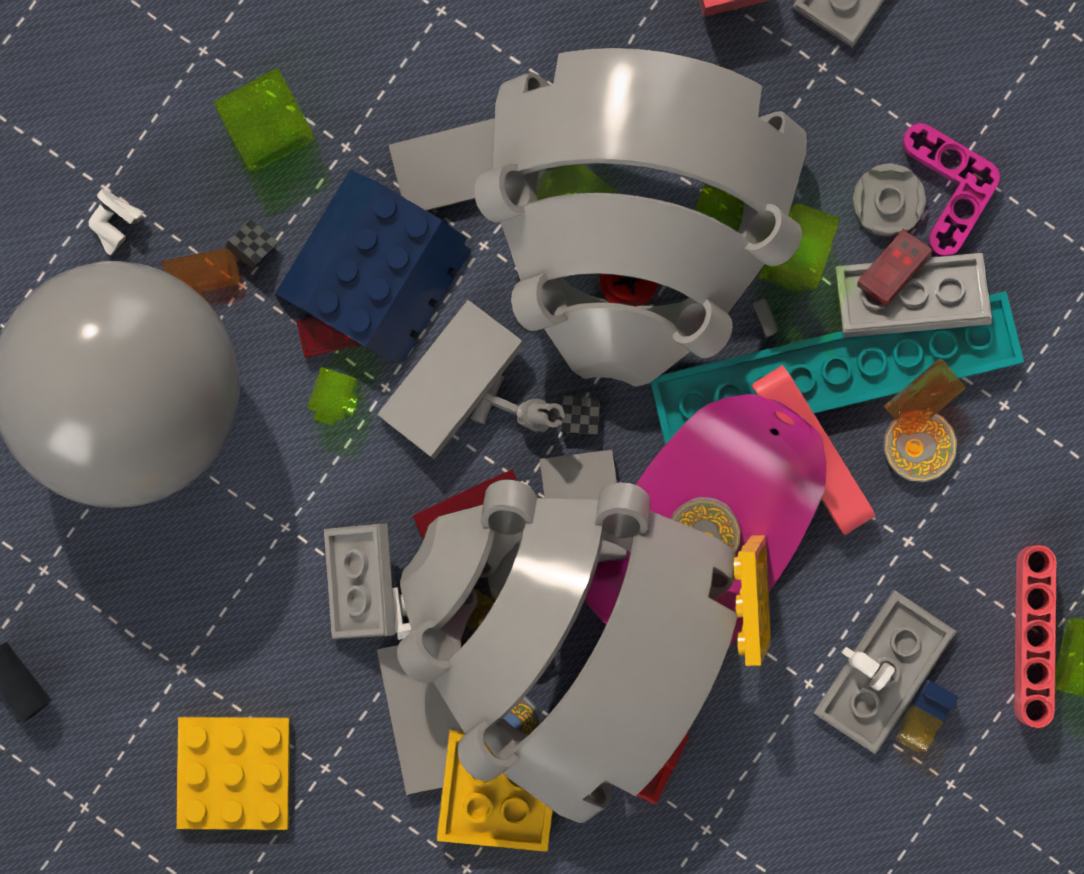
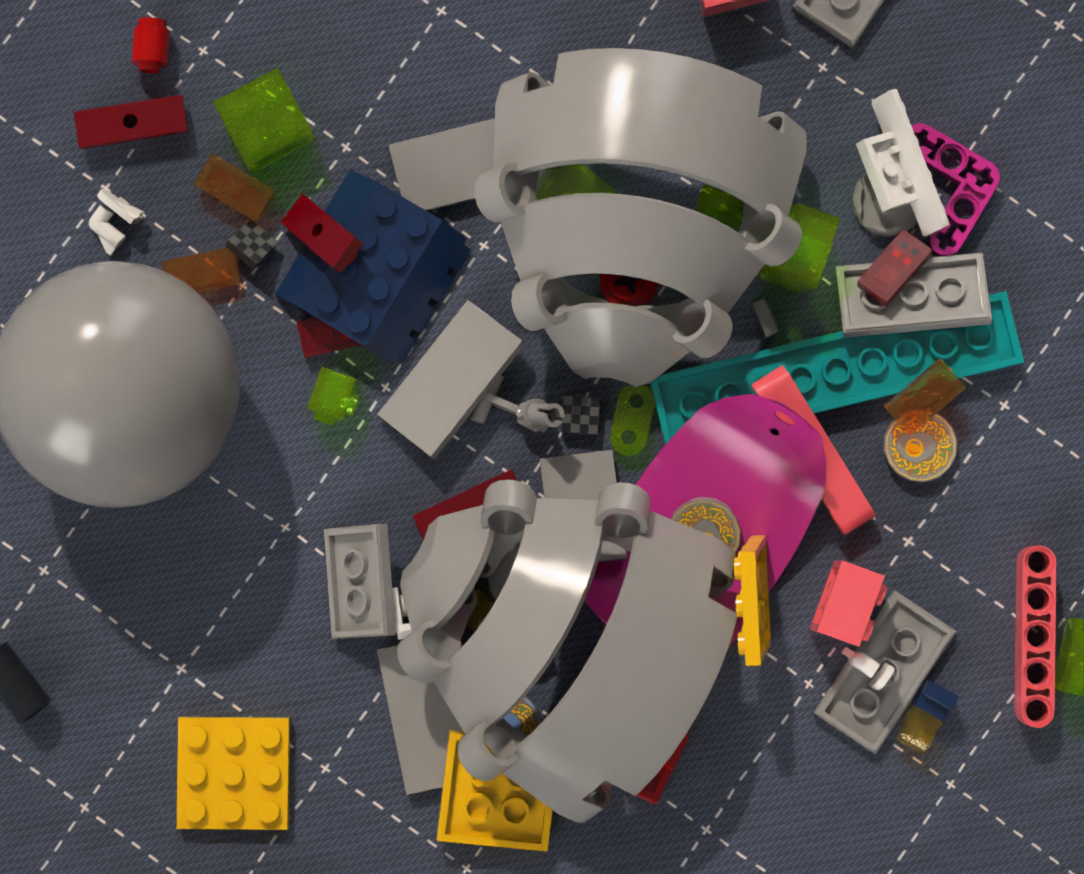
none -> dark red tile [73,95,189,150]
none -> red brick [131,17,170,74]
none -> clear orange plate [193,154,276,223]
none -> dark red tile [281,193,364,273]
none -> clear neon green plate [610,384,655,456]
none -> coral brick [810,560,887,647]
none -> white bracket [856,89,949,236]

